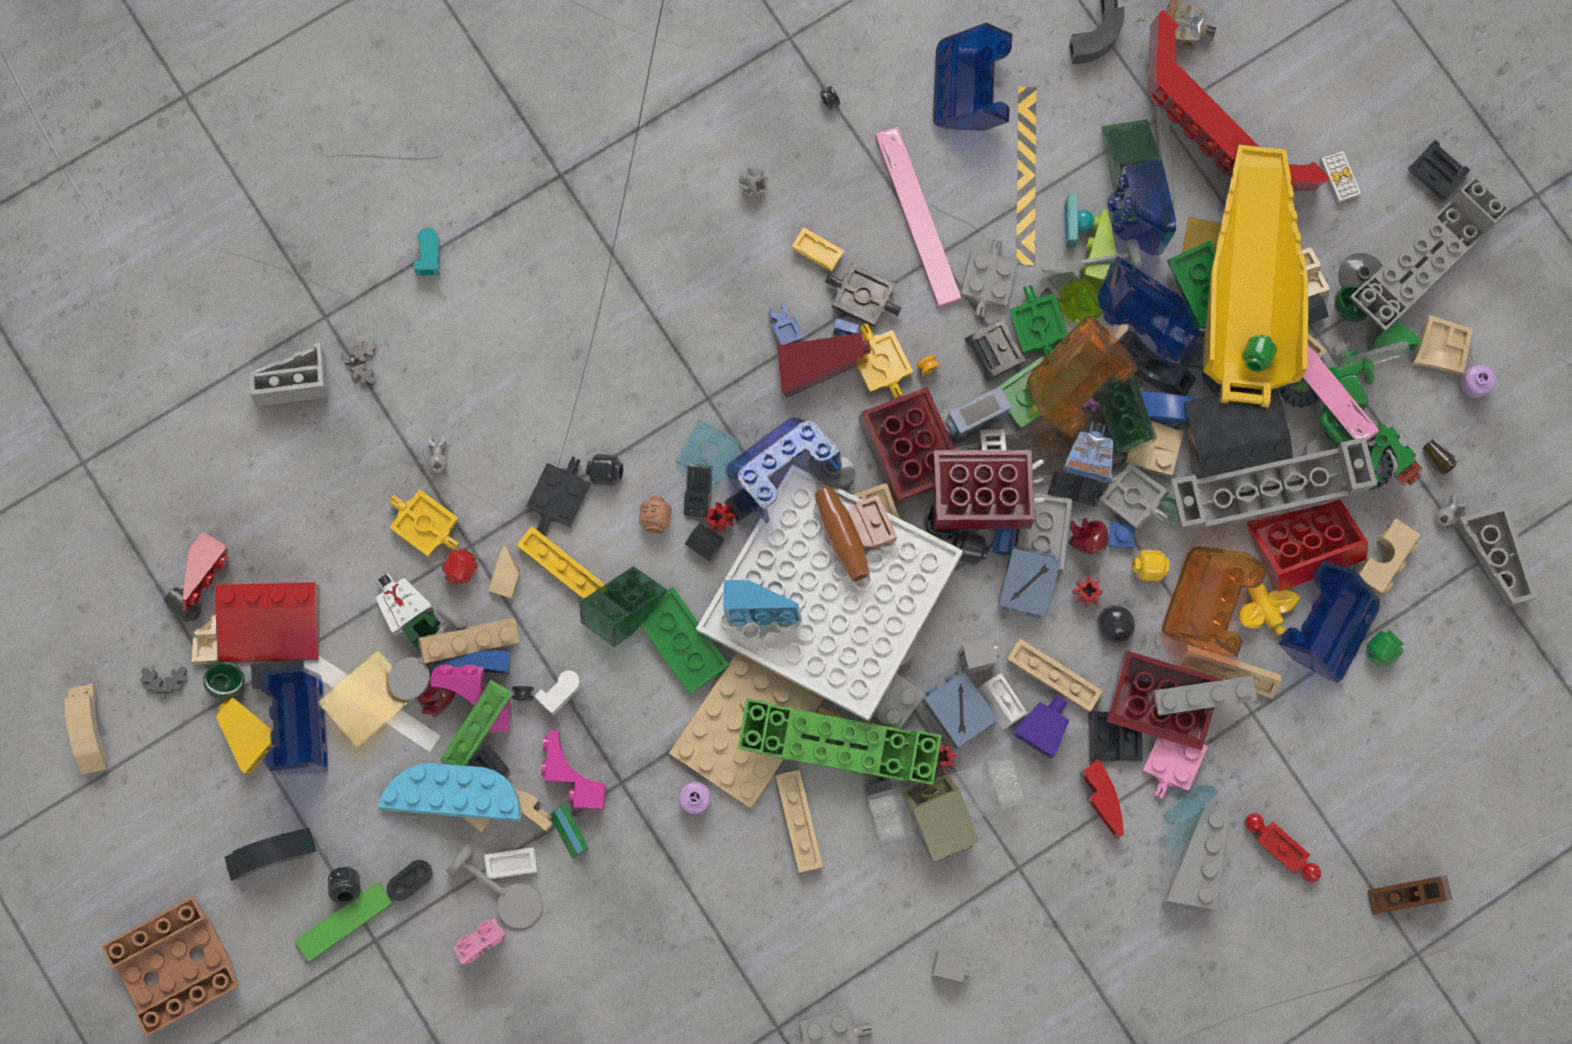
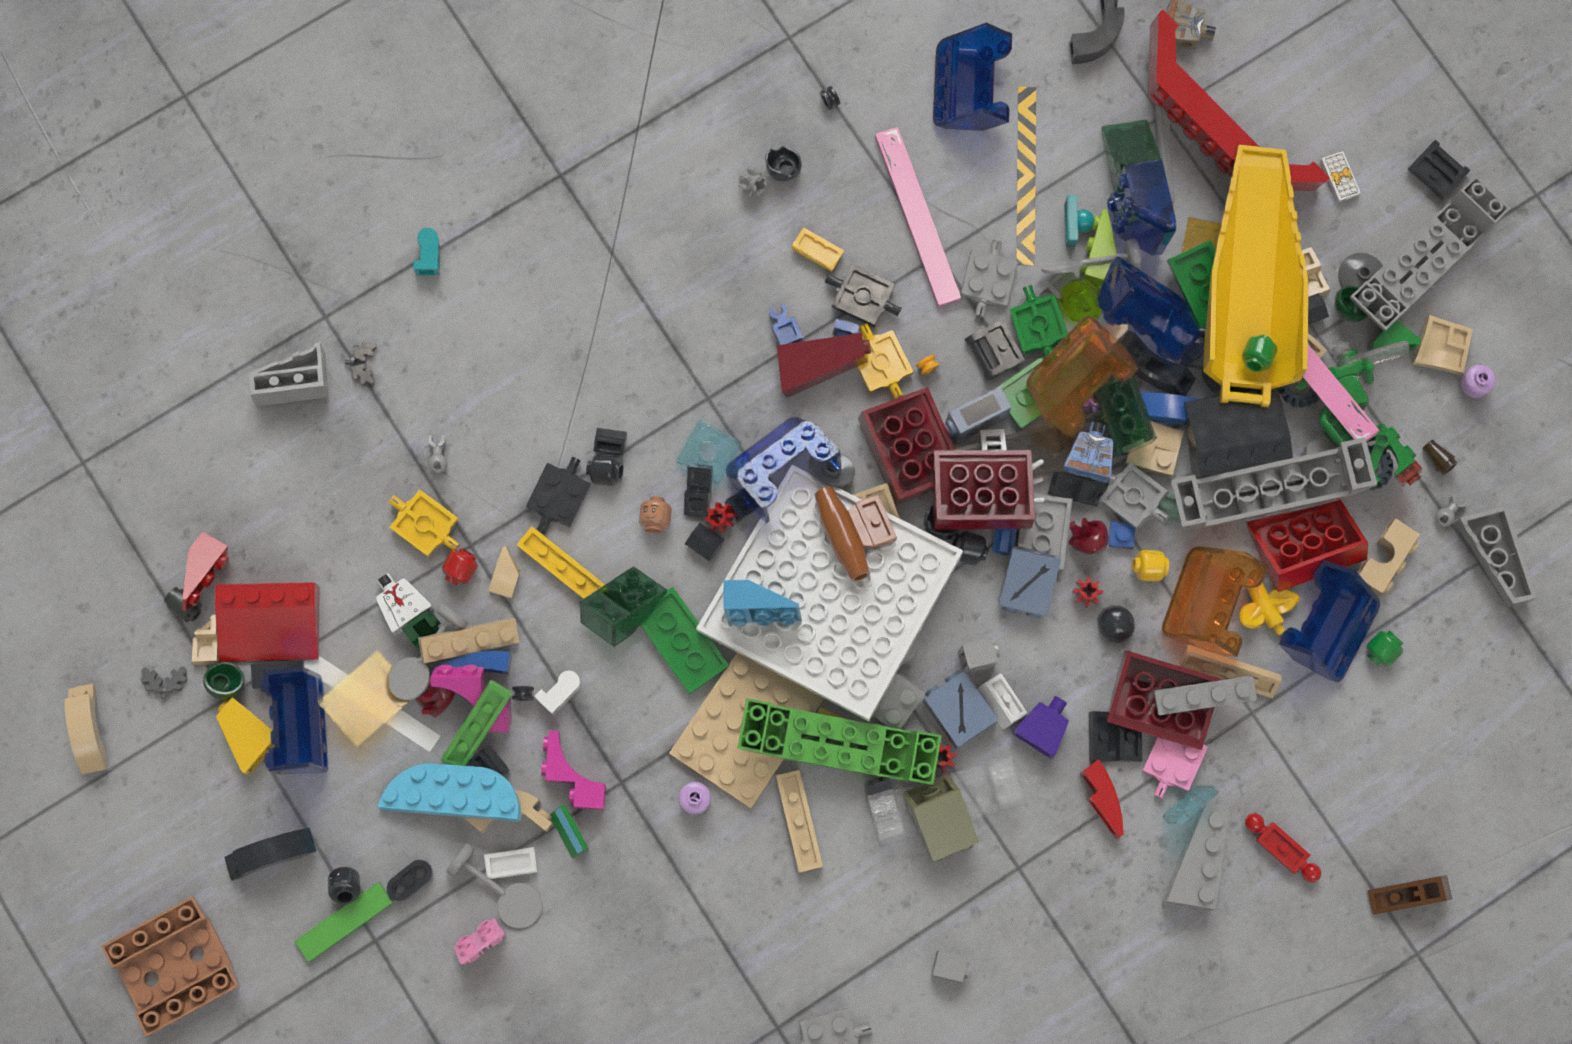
tan plate [1006,639,1103,712] -> none
none -> black piece [593,428,627,456]
none -> black hair [765,146,802,182]

